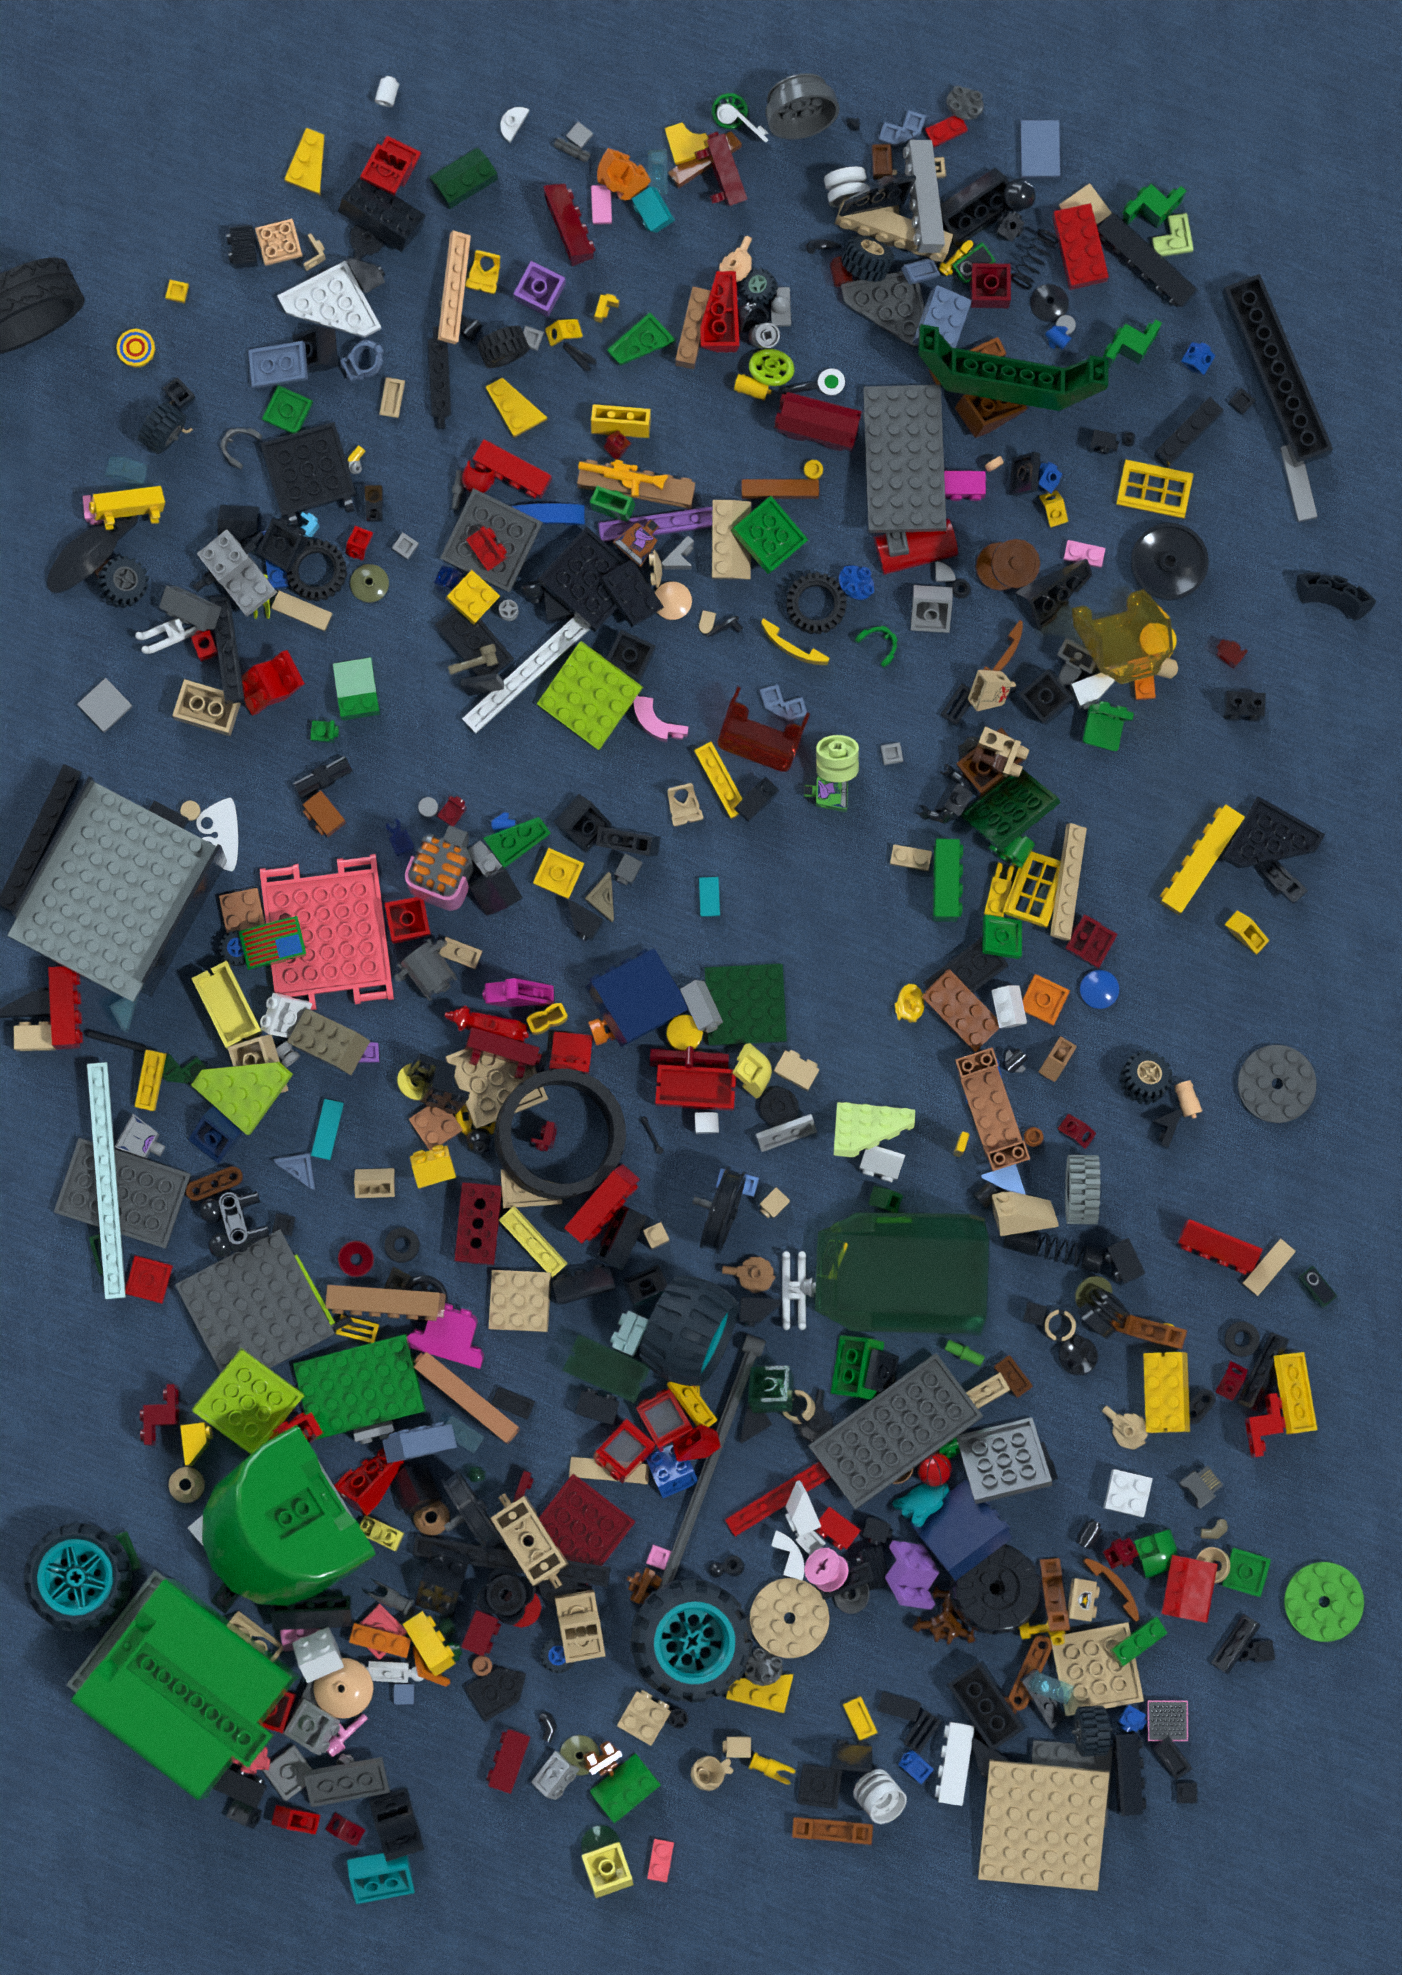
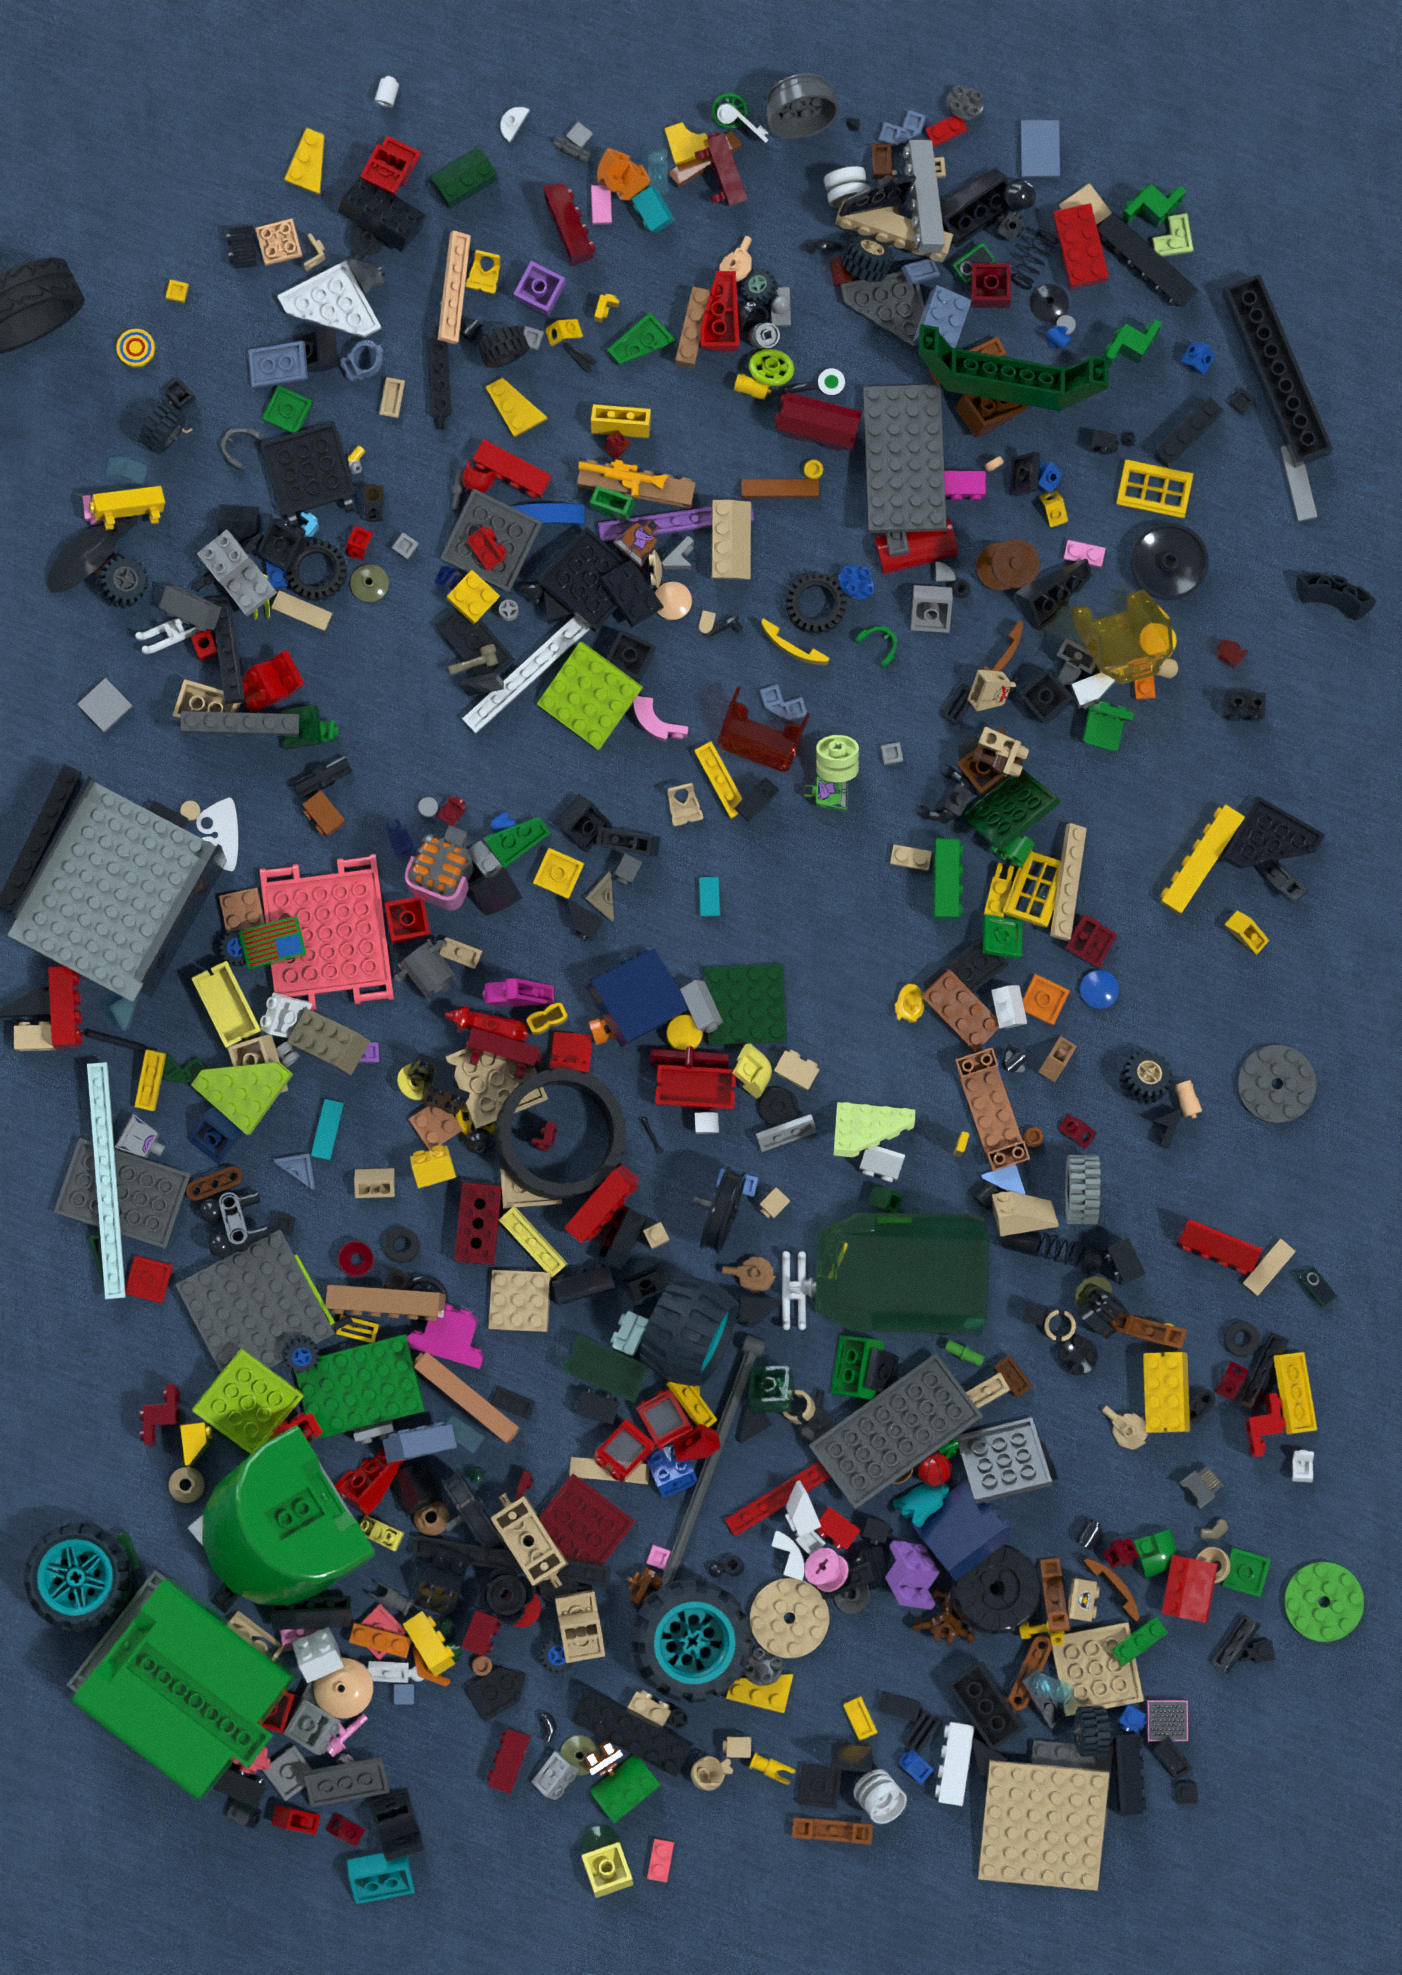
slope [333,657,380,721] -> none
green plate [731,496,808,574] -> none
yellow hinge [938,240,973,277] -> none
white brick [1103,1469,1153,1517] -> none
none -> dark grey brick [180,711,299,737]
none -> dark green plate [280,705,322,750]
none -> black wheel [282,1335,319,1373]
none -> black plate [571,1687,694,1777]
none -> white bracket [1292,1450,1314,1482]

